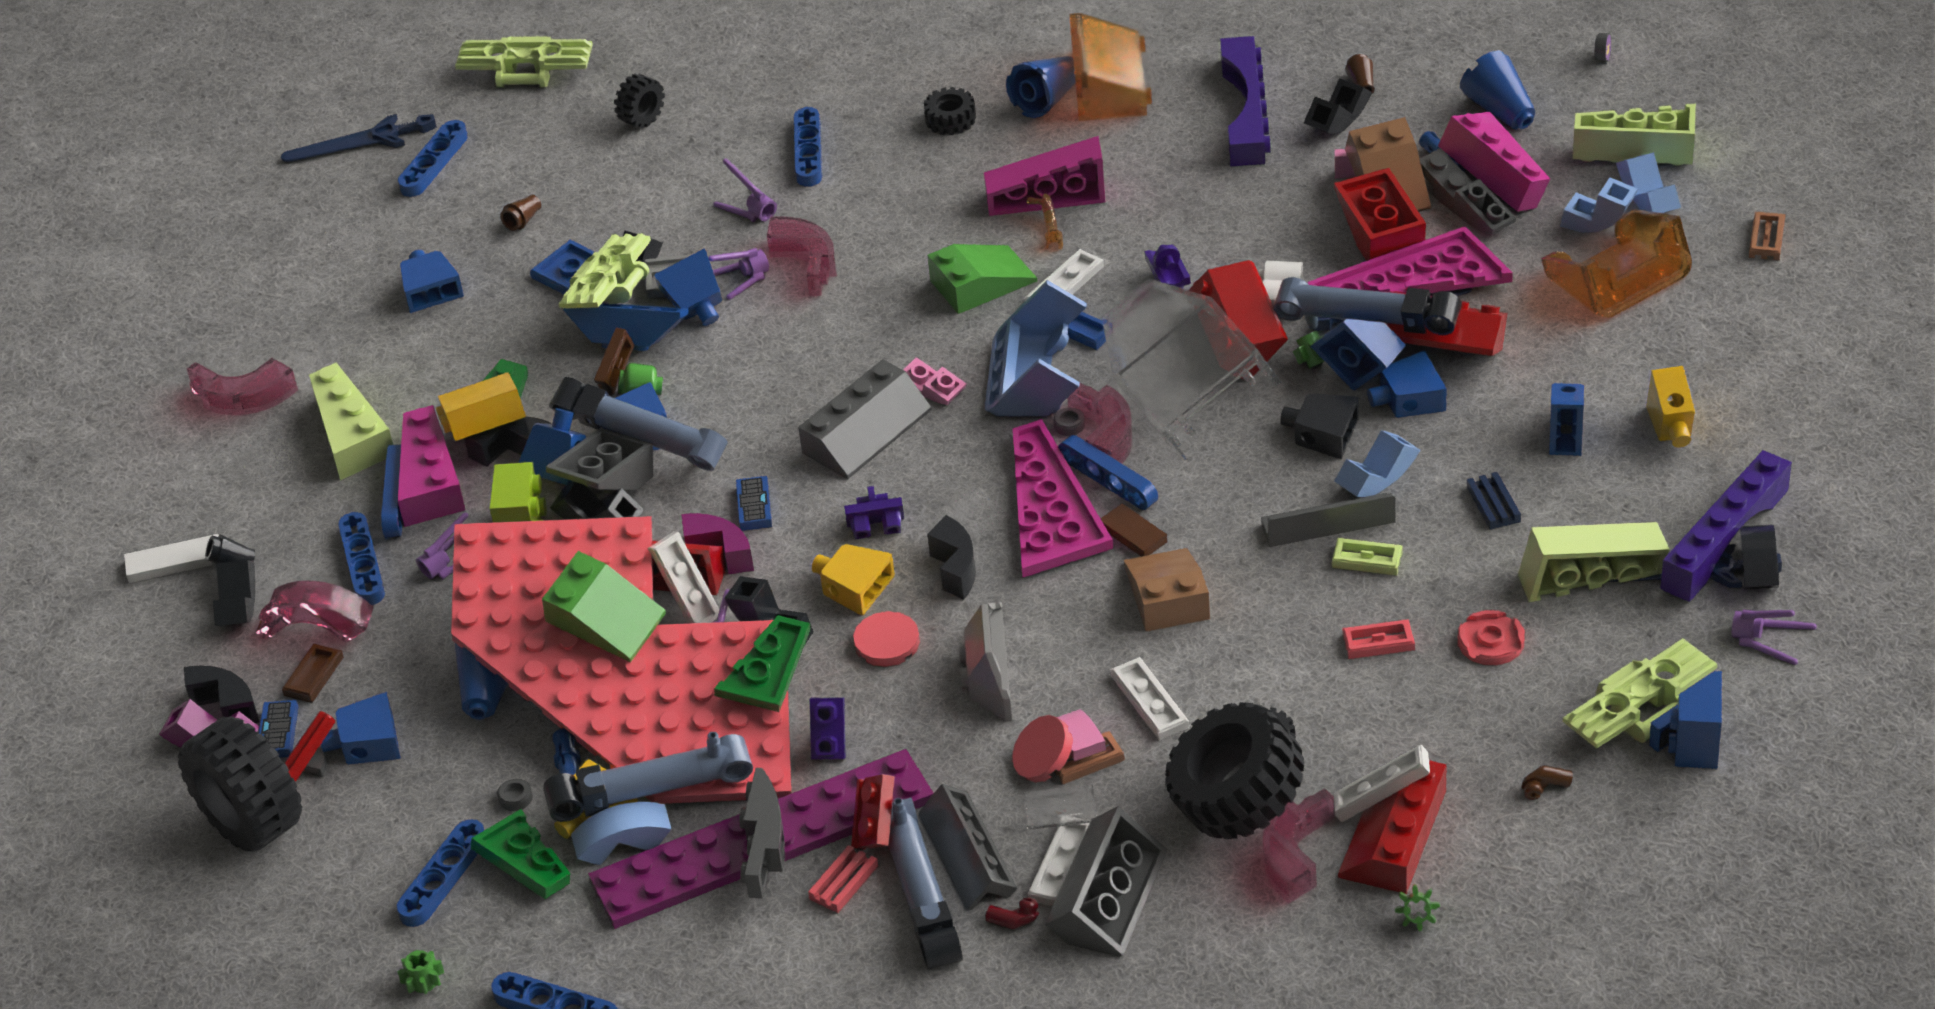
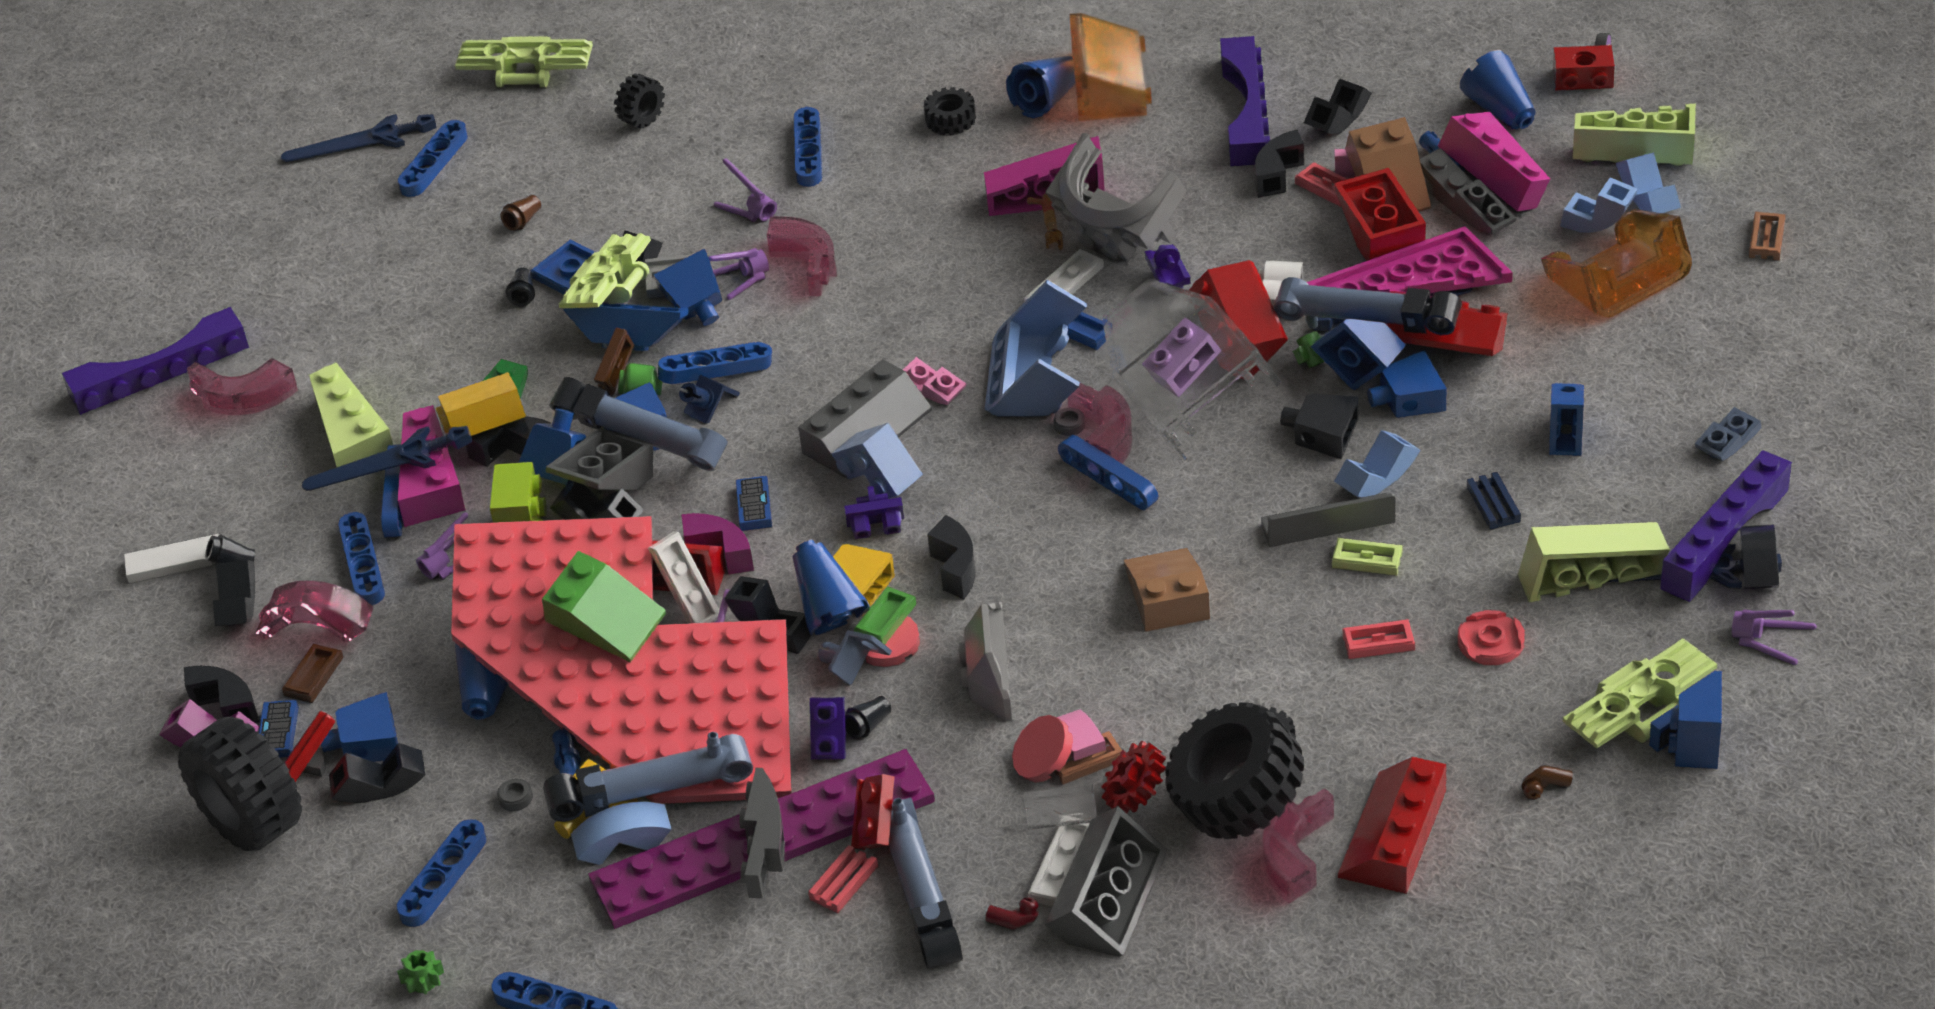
blue torso [400,250,464,313] -> none
green wing [471,809,571,899] -> none
green wing [714,615,810,712] -> none
dark grey panel [919,784,1017,910] -> none
bright green slope [927,244,1037,314] -> none
dark pink wing [1012,419,1113,578] -> none
reddish brown tile [1100,503,1168,557] -> none
white tile [1110,657,1189,741] -> none
white tile [1334,745,1430,822] -> none
reddish brown cone [1345,54,1375,94] -> none
bright green gear [1395,884,1440,931] -> none
yellow torso [1646,366,1695,448] -> none
none -> dark purple arch [62,307,249,415]
none -> dark blue sword [302,426,472,491]
none -> black brick [329,743,426,803]
none -> black cone [505,267,535,307]
none -> blue beam [658,342,772,384]
none -> dark blue bracket [679,375,740,423]
none -> blue cone [792,540,870,635]
none -> sand blue bracket [818,630,892,685]
none -> medium blue brick [831,423,923,499]
none -> black cone [845,696,891,739]
none -> bright green tile [854,586,916,645]
none -> light grey piece [1045,133,1187,261]
none -> red gear [1101,741,1166,814]
none -> lavender brick [1142,317,1221,397]
none -> black brick [1255,130,1304,198]
none -> coral tile [1295,162,1347,207]
none -> red brick [1553,45,1615,90]
none -> sand blue slope [1695,407,1761,461]

